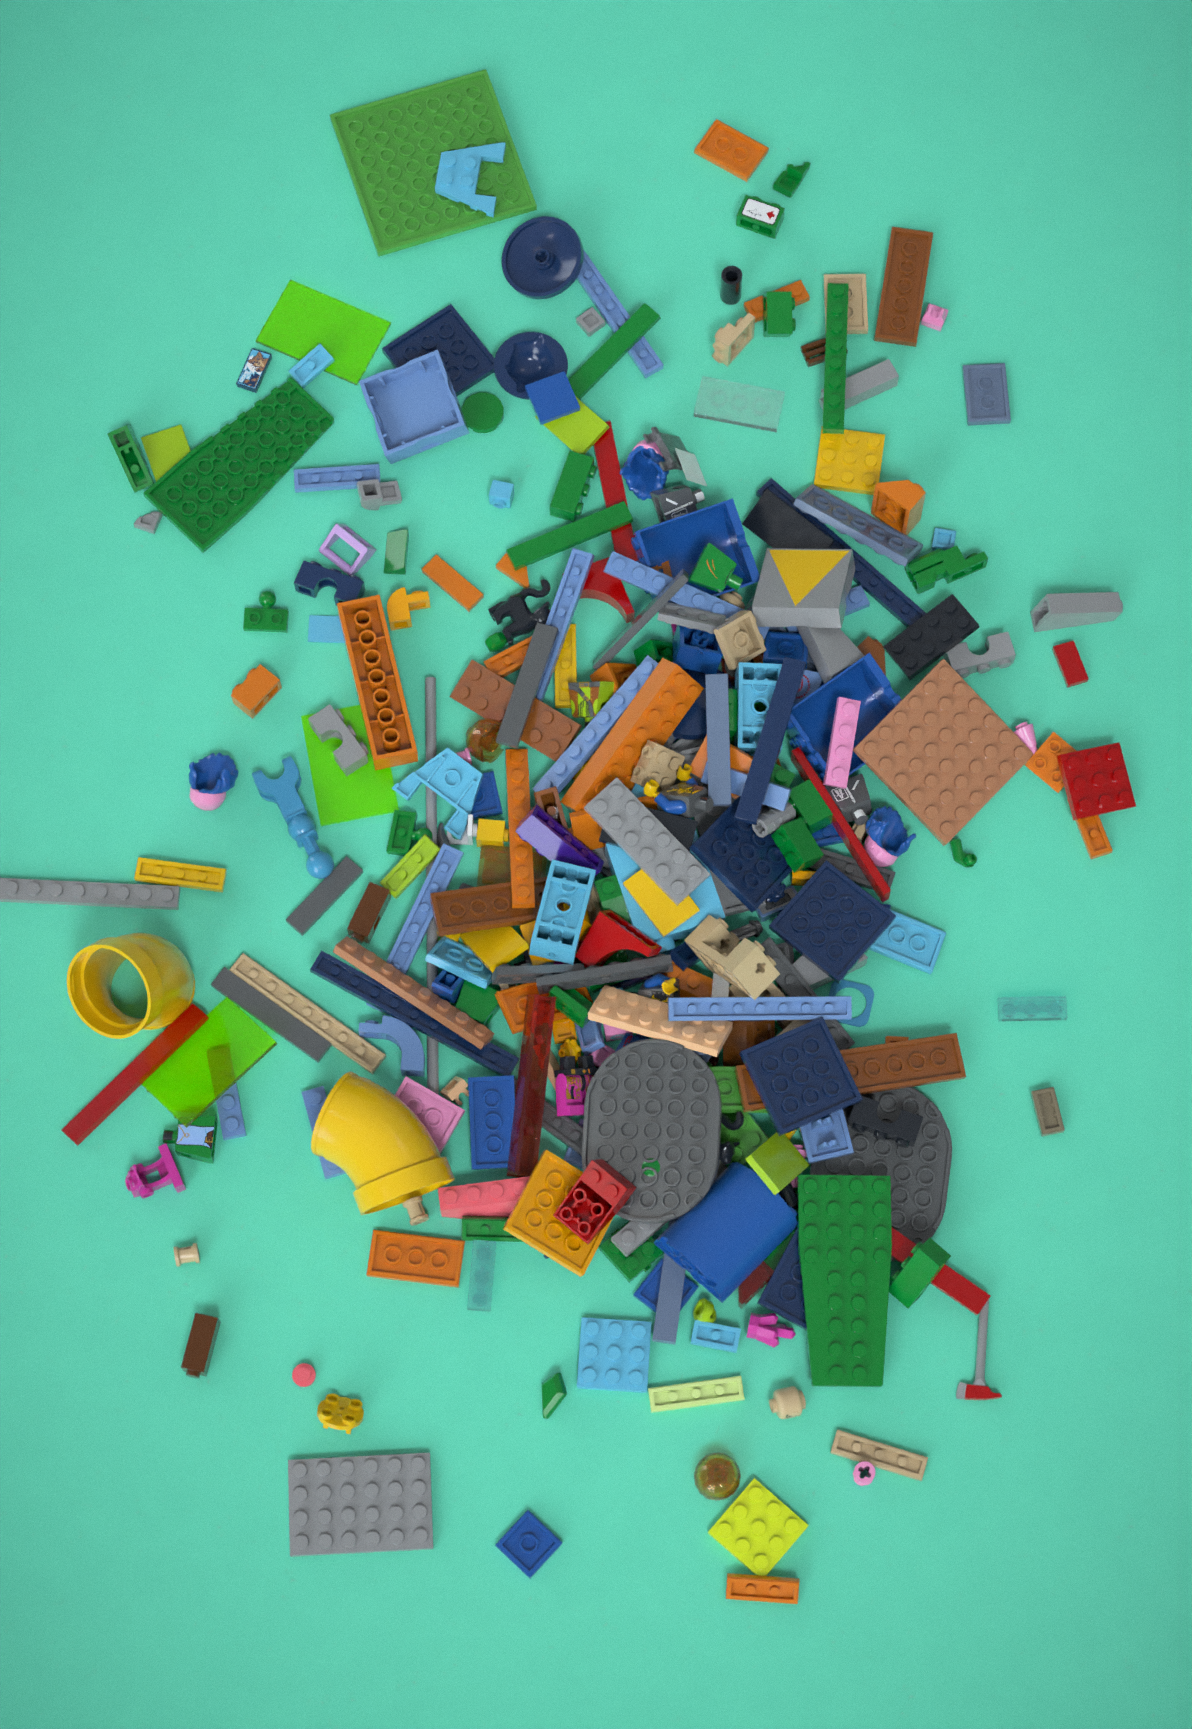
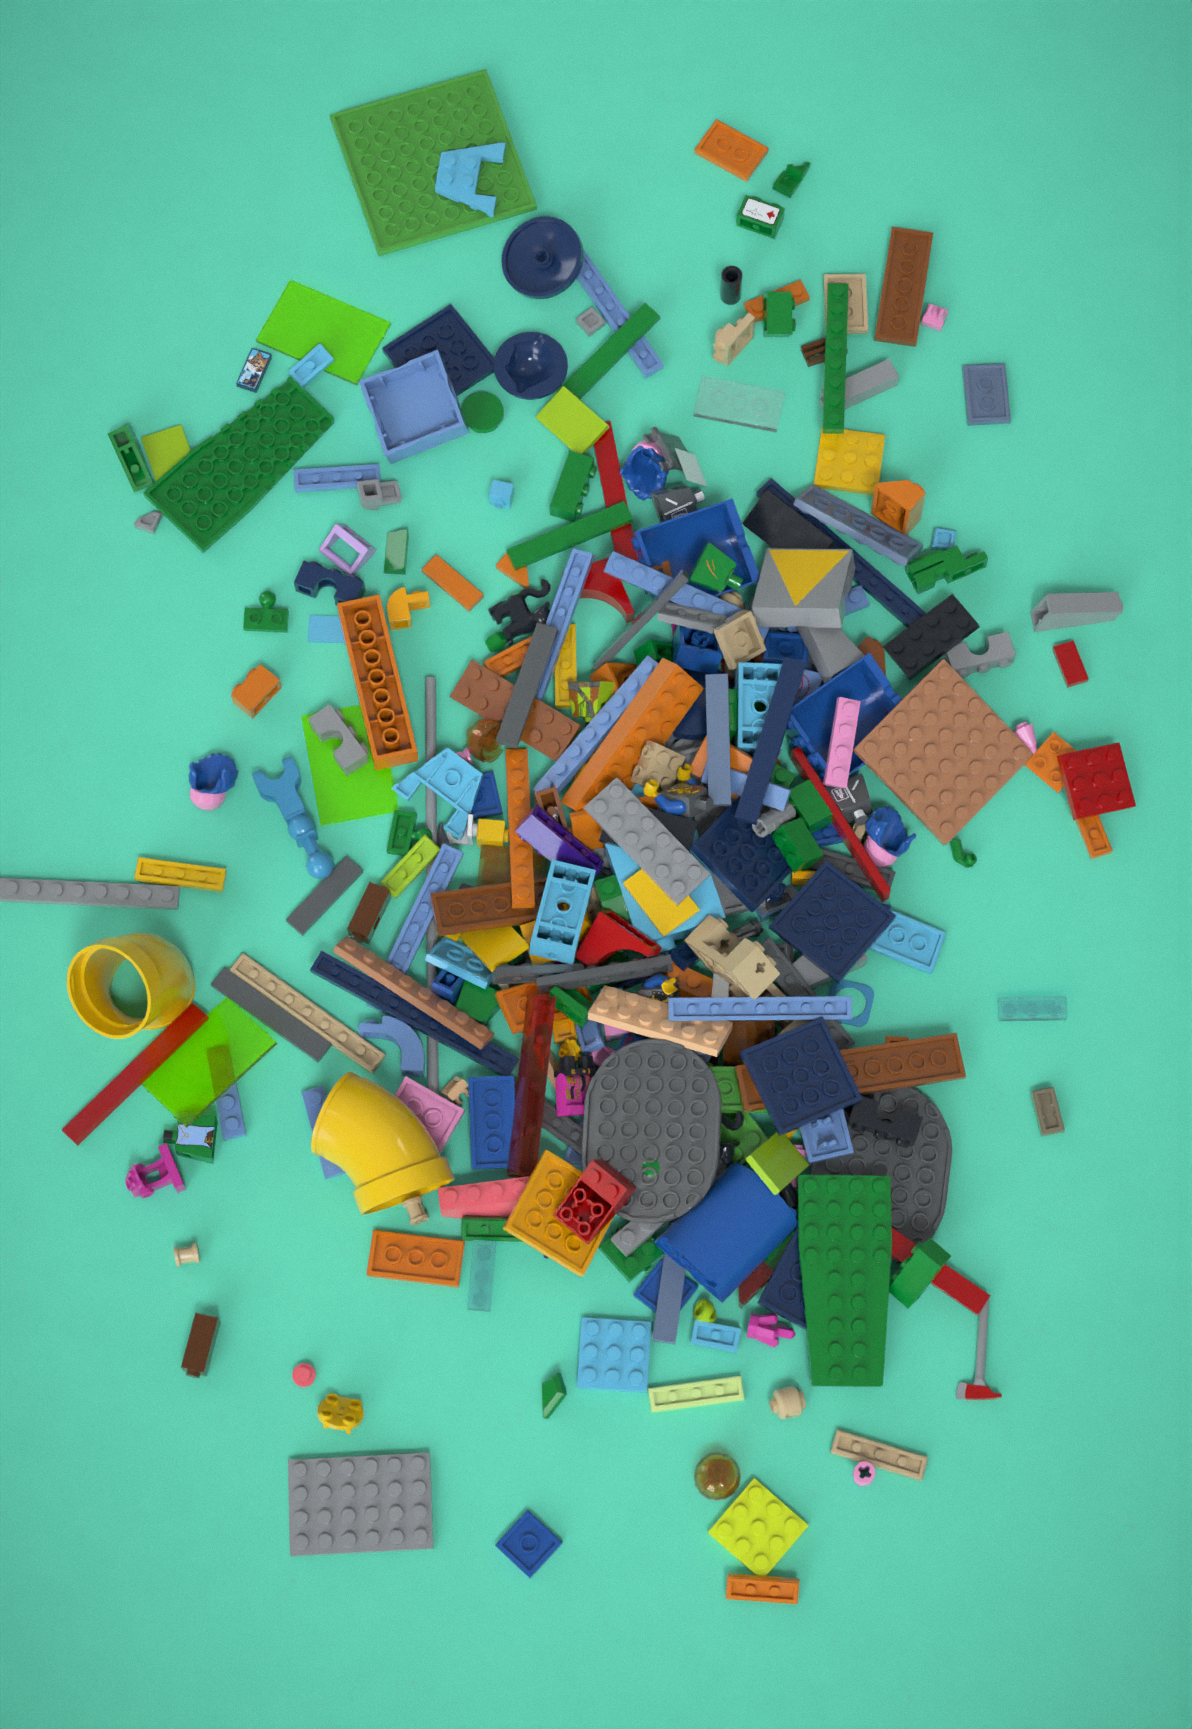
blue tile [525,371,580,425] -> none

